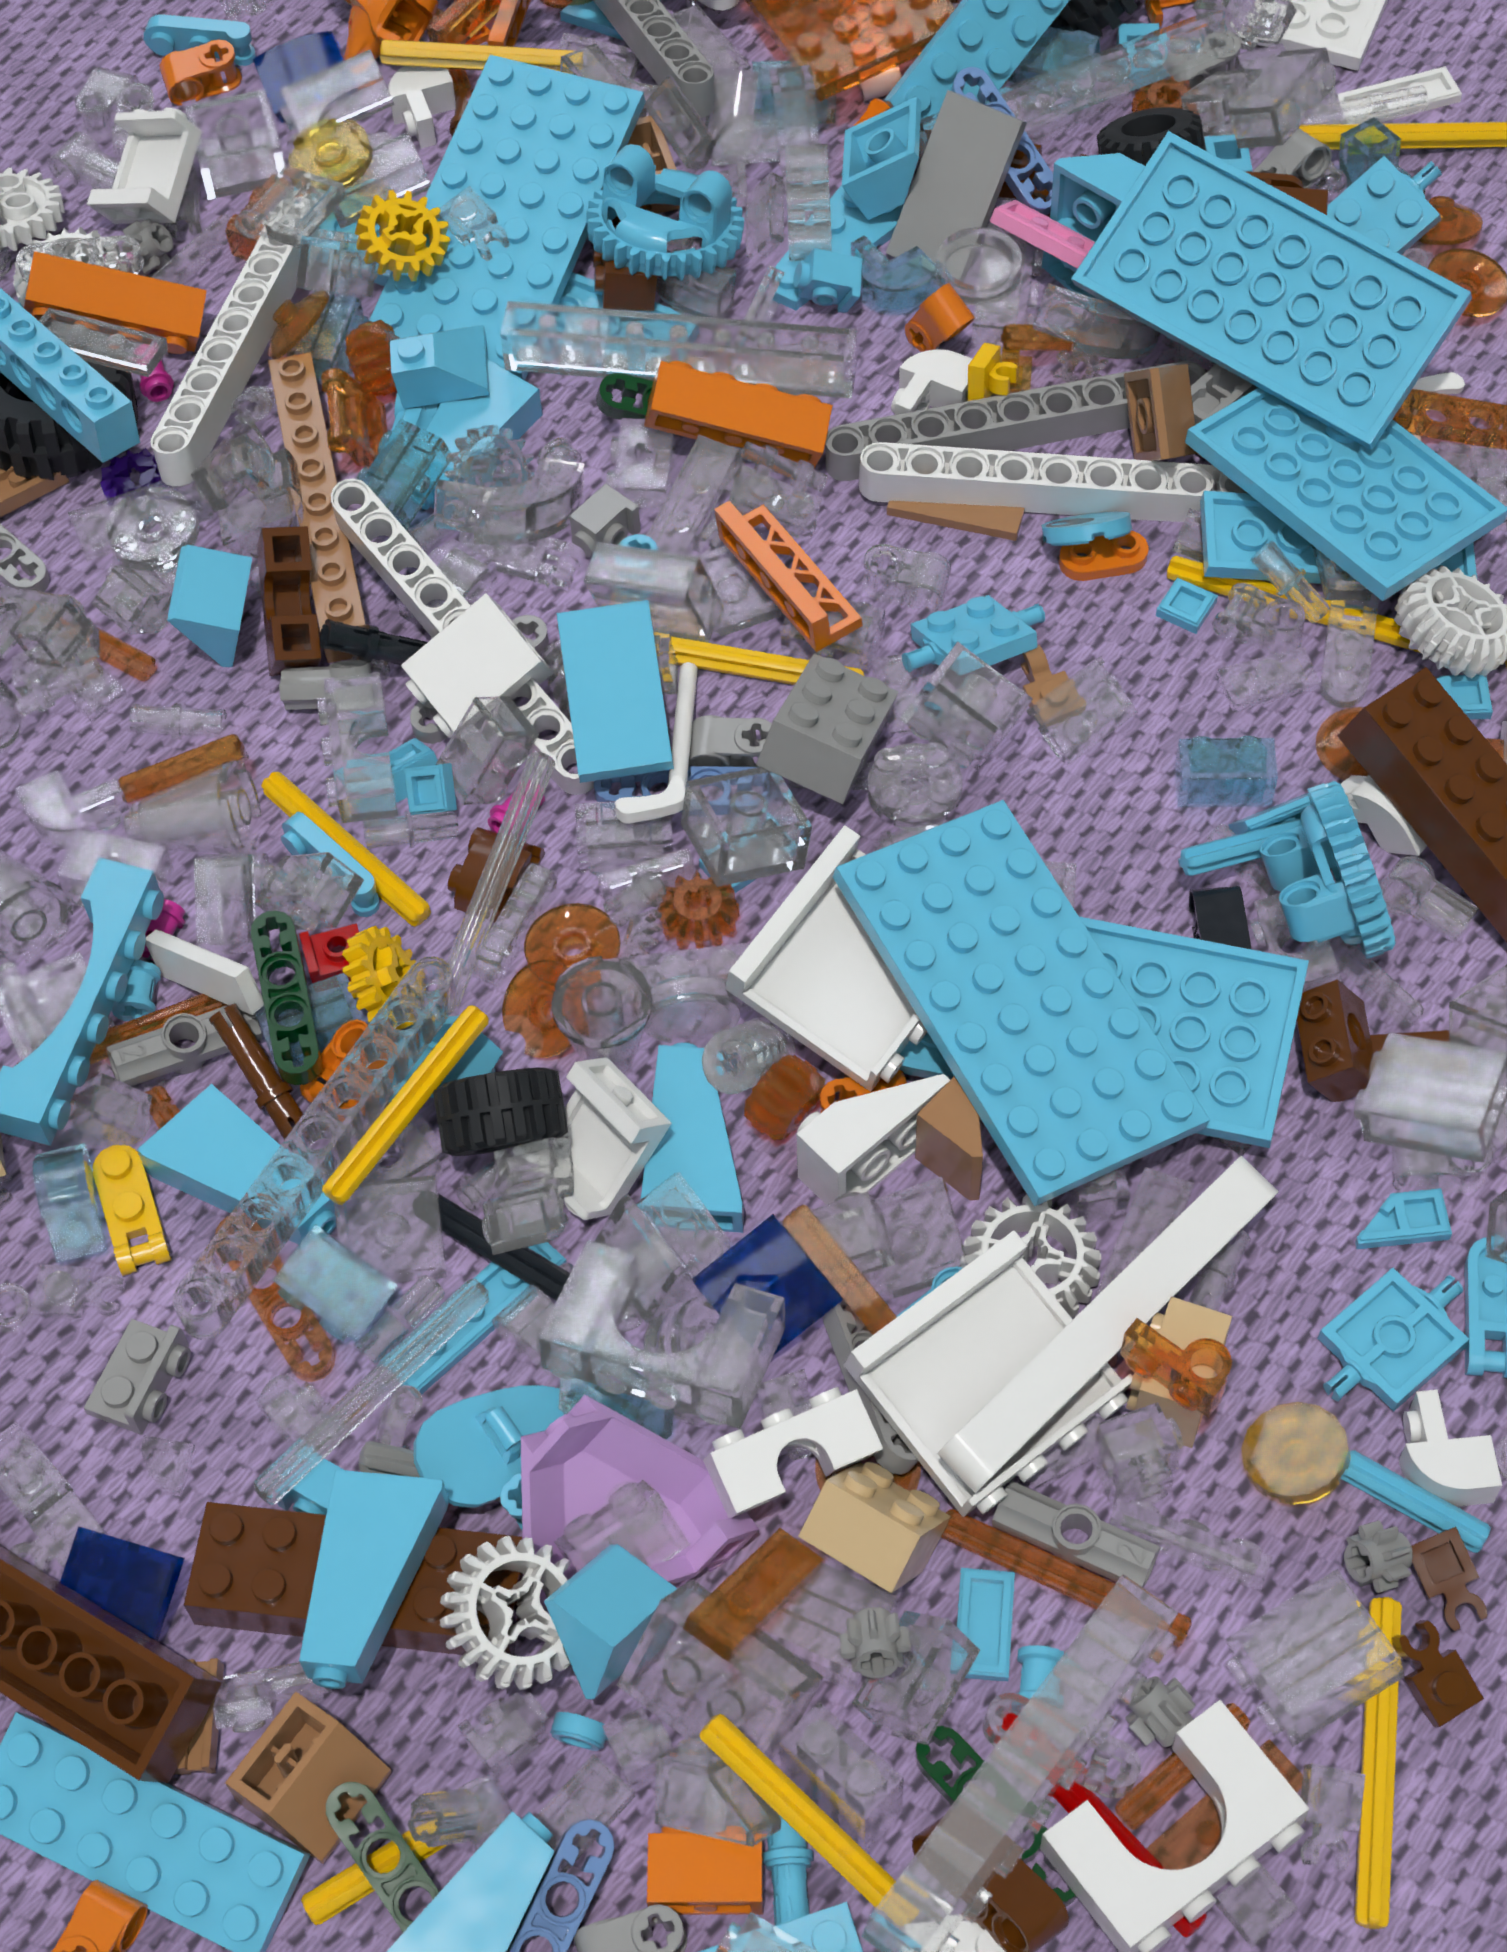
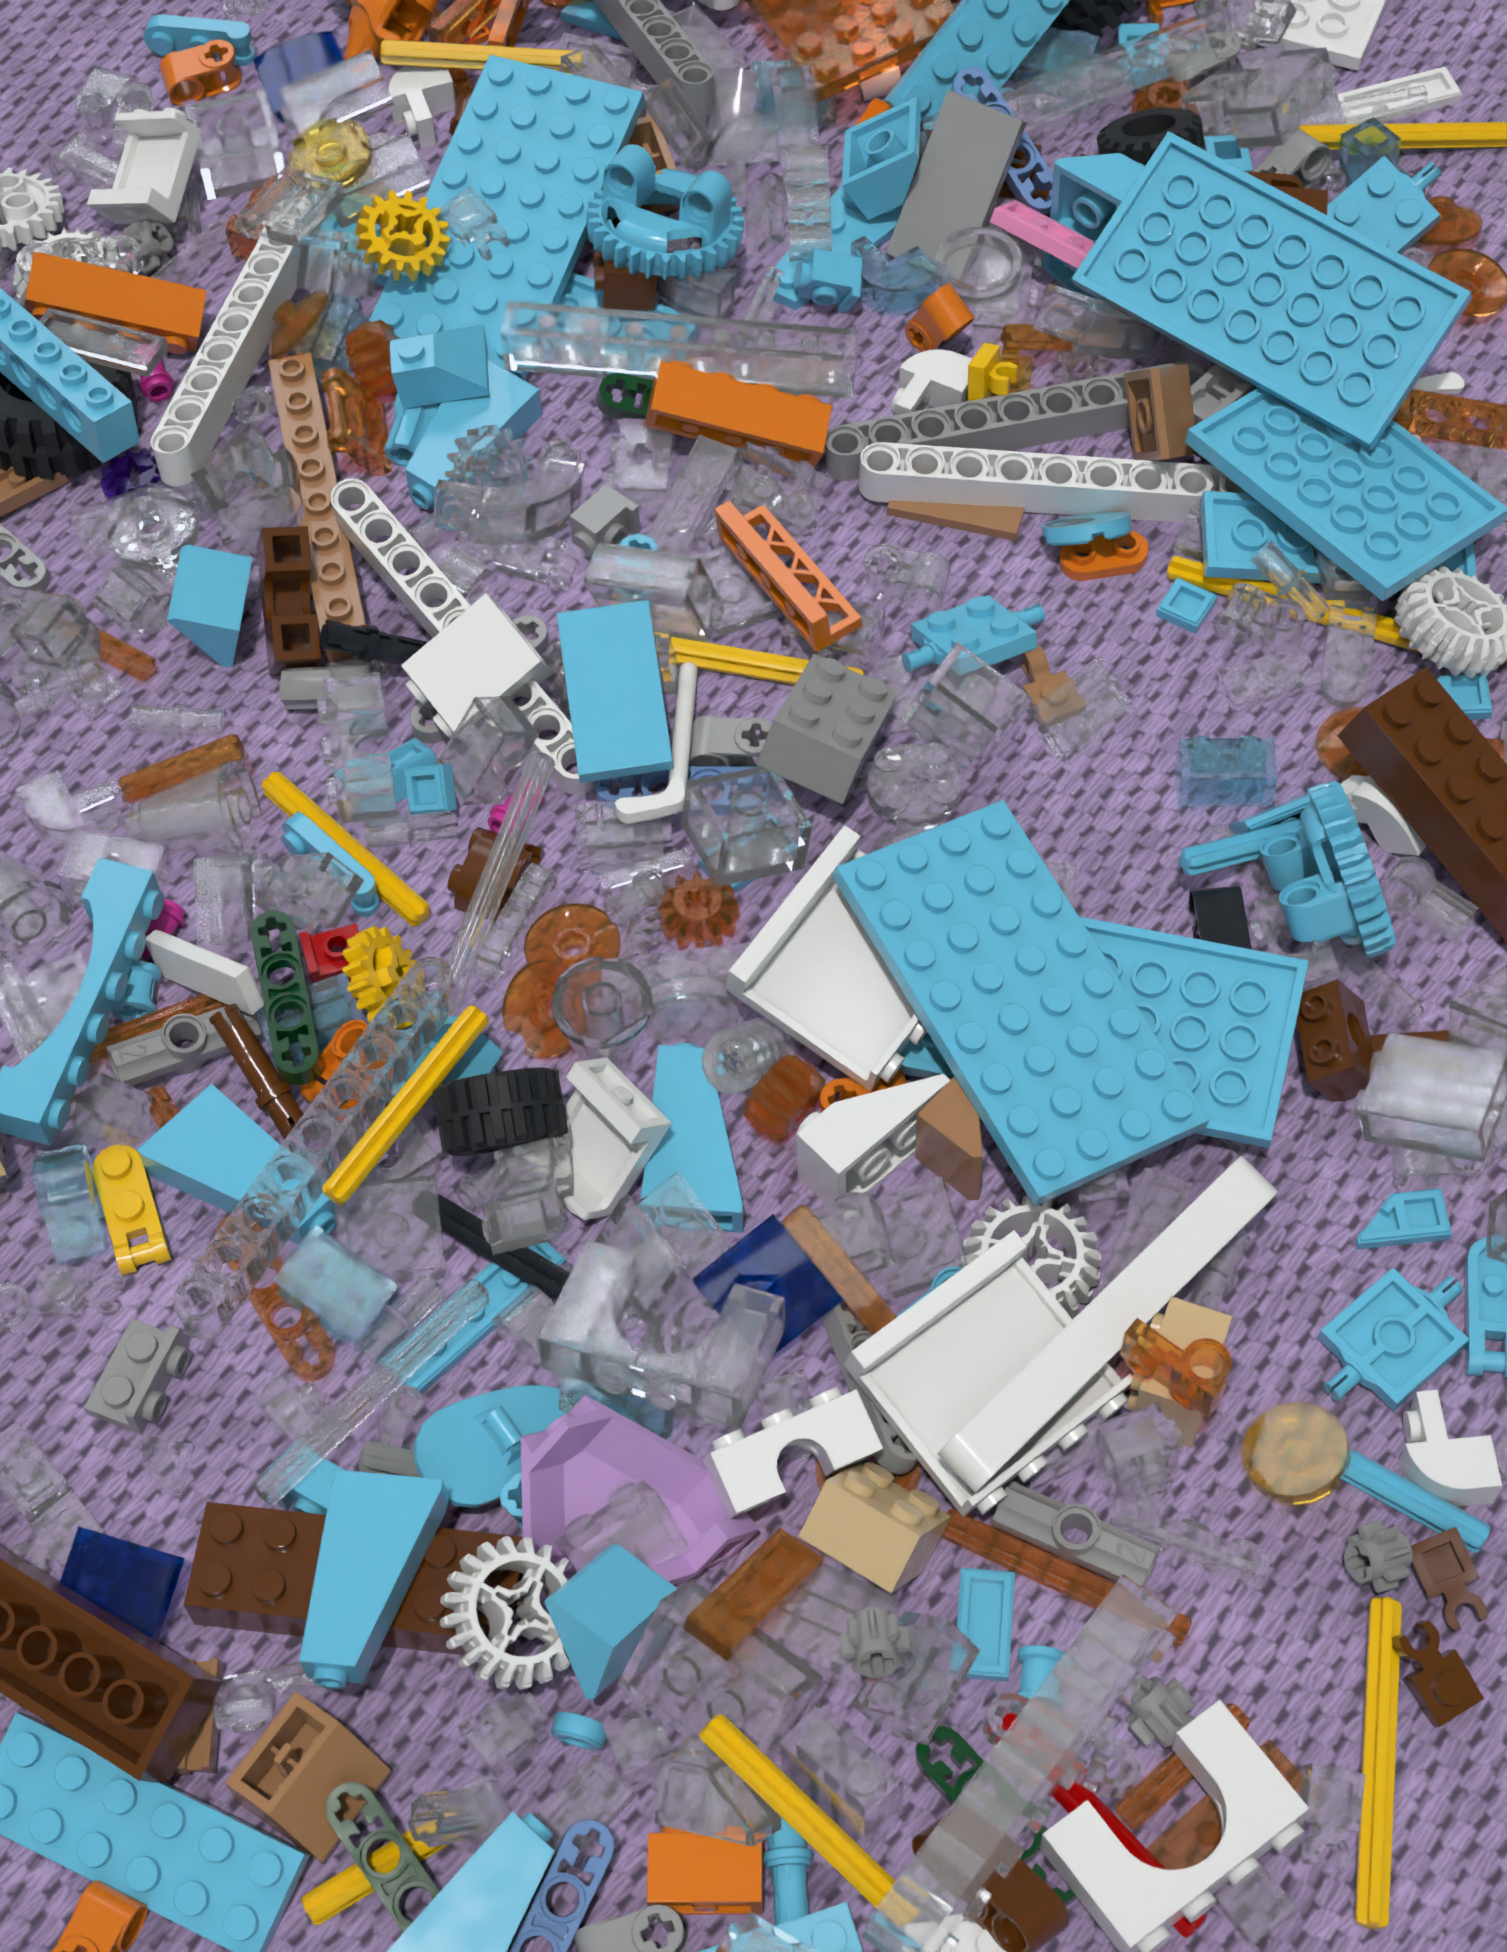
clear light blue brick [356,419,453,530] -> none
clear brick [1225,1569,1405,1747] -> none

